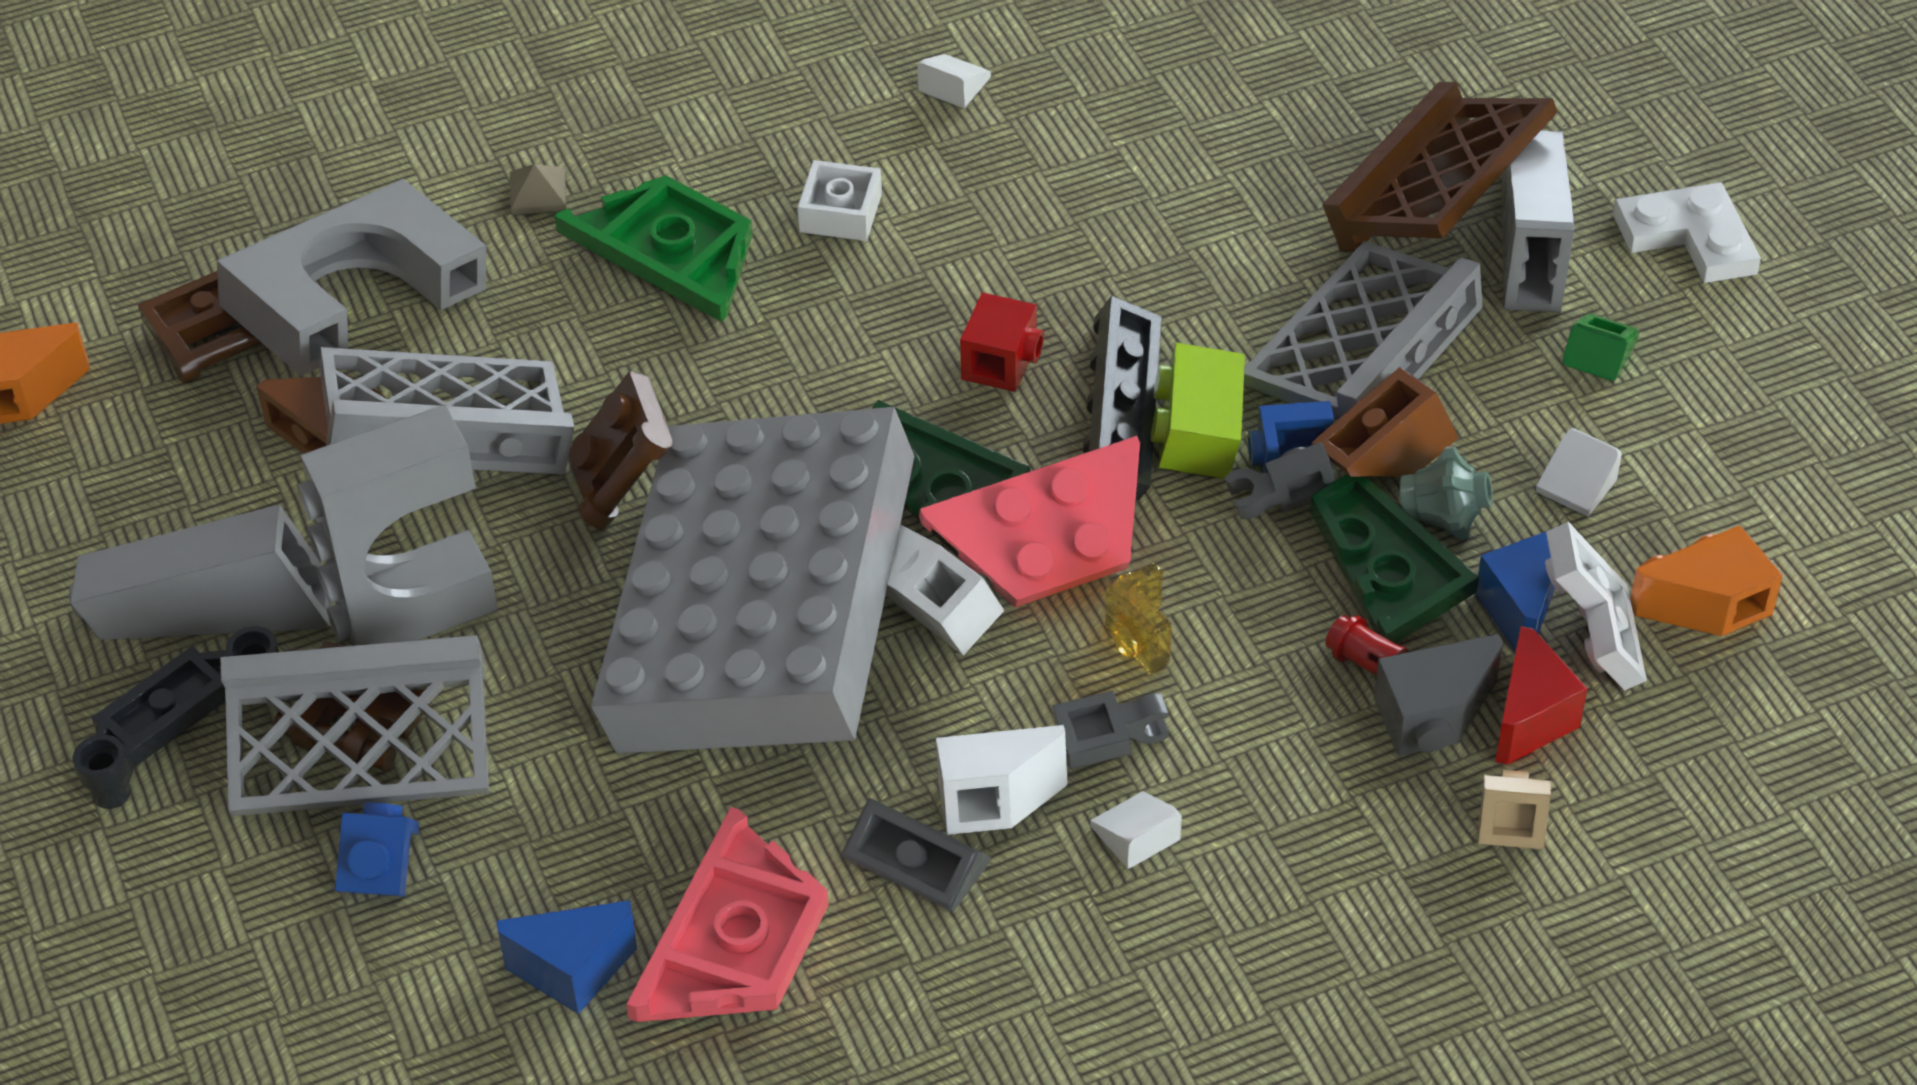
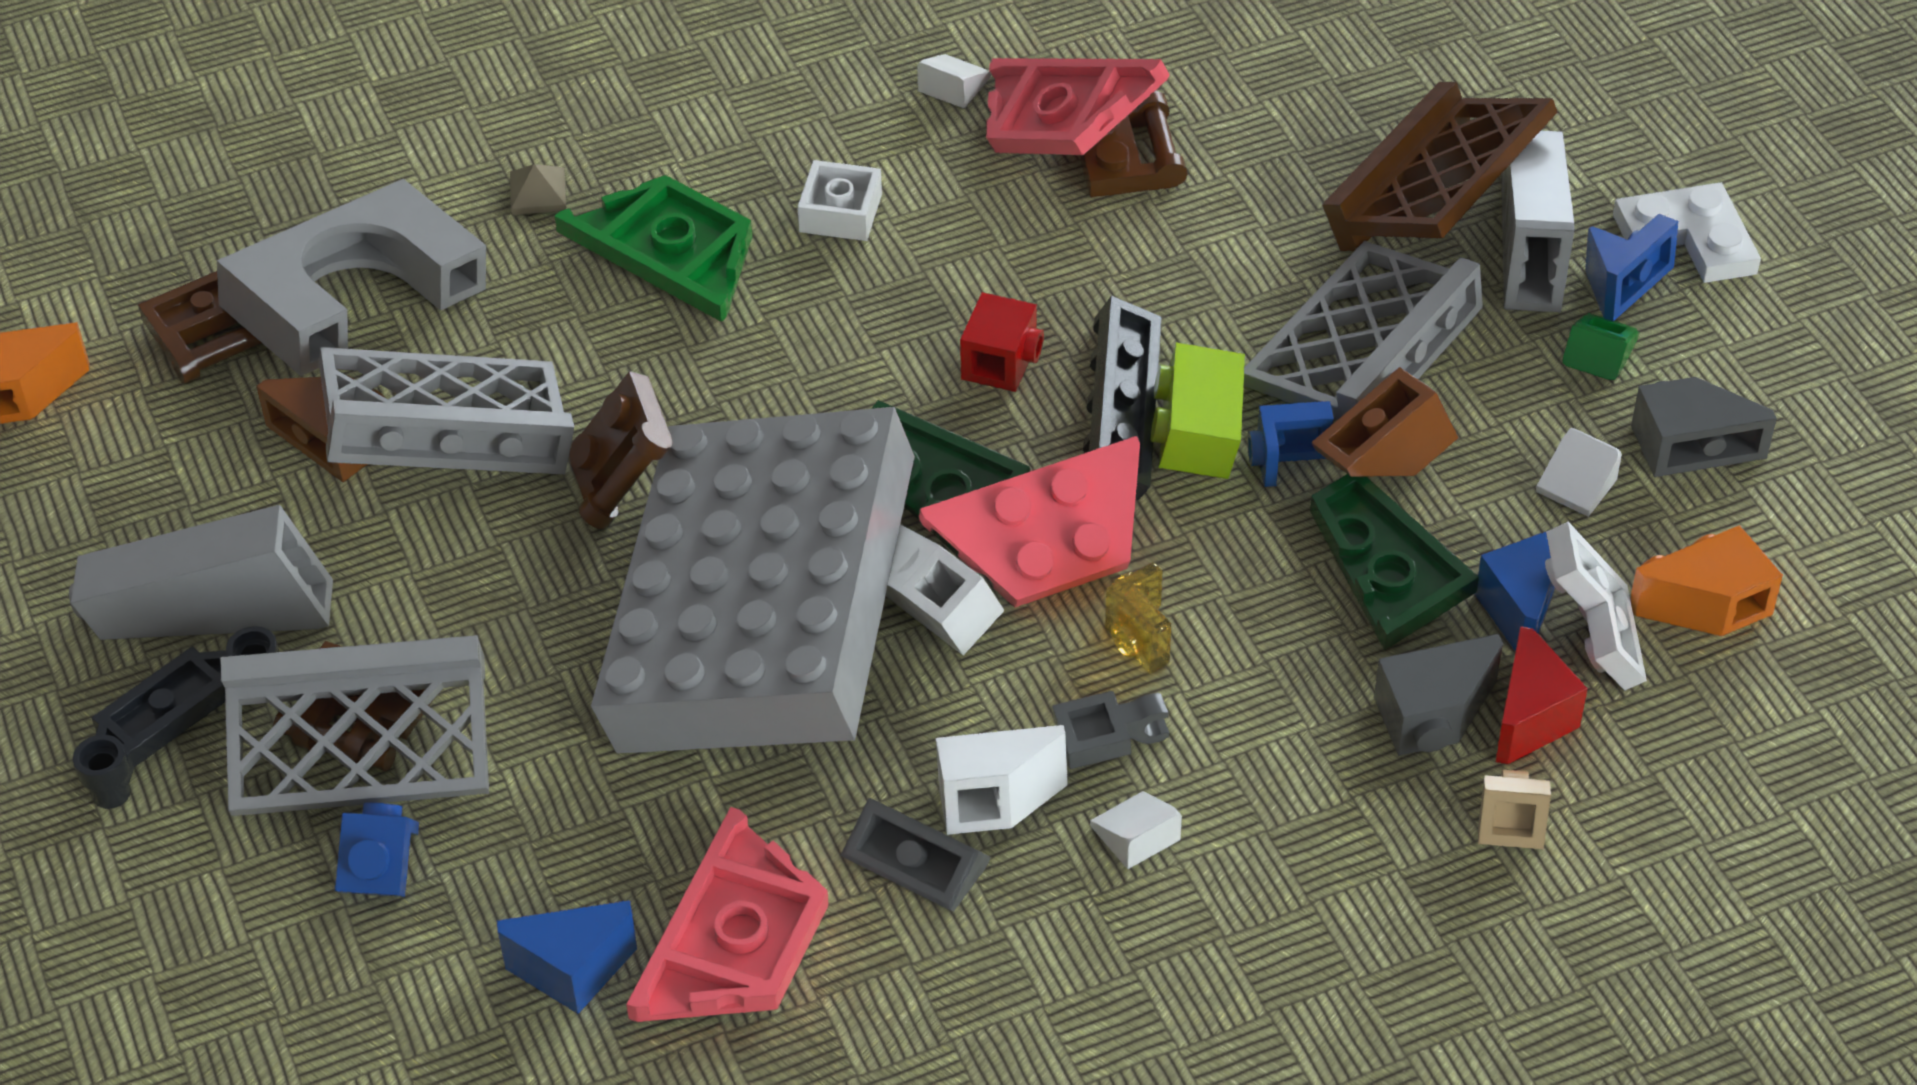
light grey arch [297,404,498,646] -> none
dark grey plate [1225,442,1336,520] -> none
red pin [1325,615,1409,676] -> none
sand green rock [1400,446,1493,540] -> none
none -> coral wing [986,58,1170,155]
none -> reddish brown plate [1079,91,1188,198]
none -> blue slope [1585,214,1679,322]
none -> dark grey slope [1631,377,1777,477]

